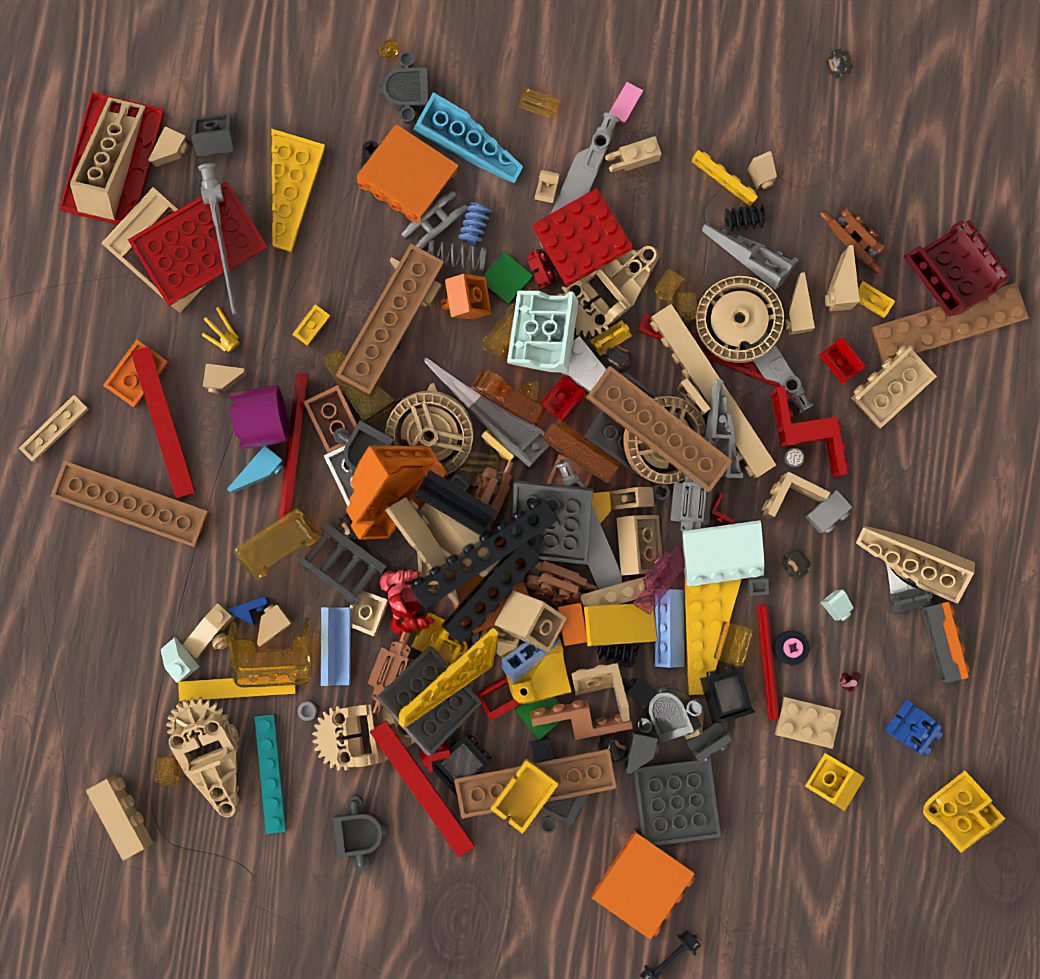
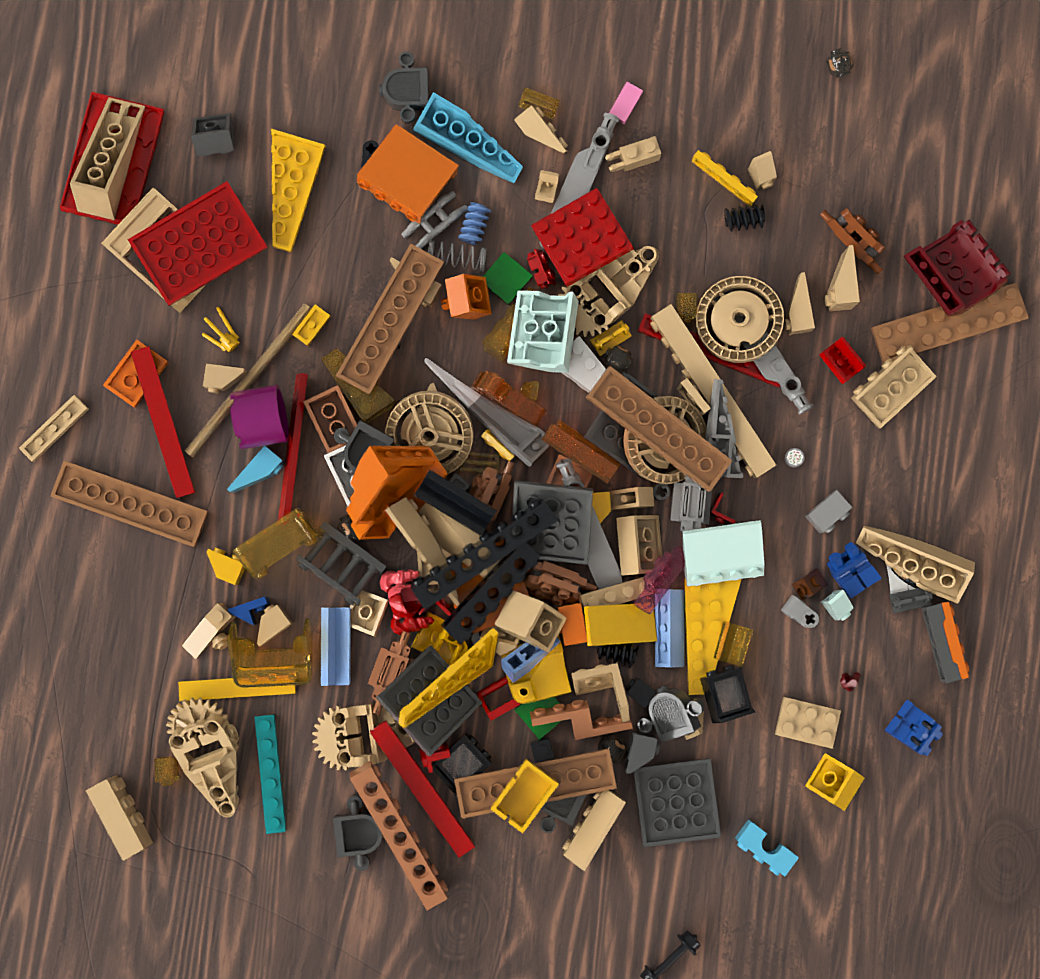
tan slope [148,127,189,167] -> none
light aqua slope [161,637,200,683] -> none
light grey piece [198,163,237,315] -> none
light grey tile [298,701,318,721] -> none
clear yellow plate [376,38,398,59] -> none
red bracket [540,375,586,421] -> none
orange panel [591,830,695,940] -> none
clear yellow brick [654,269,684,301] -> none
dark grey bracket [686,723,732,762] -> none
light grey wedge [702,222,799,290] -> none
dark grey plate [748,574,769,596] -> none
red axle [757,604,779,720] -> none
tan bracket [761,472,831,519] -> none
red bracket [771,386,849,479] -> none
black wheel [774,630,810,665] -> none
clear smoke head [782,549,811,579] -> none
yellow plate [858,281,895,318] -> none
yellow slope [923,771,1005,853] -> none
none -> tan axle [185,304,312,457]
none -> yellow slope [207,547,247,585]
none -> nougat brick [350,761,448,910]
none -> red bracket [418,599,451,616]
none -> tan slope [514,105,568,154]
none -> tan slope [562,790,626,871]
none -> medium azure arch [735,819,799,876]
none -> light grey piece [781,595,819,628]
none -> reddish brown bracket [792,568,828,600]
none -> blue hips [826,542,882,599]

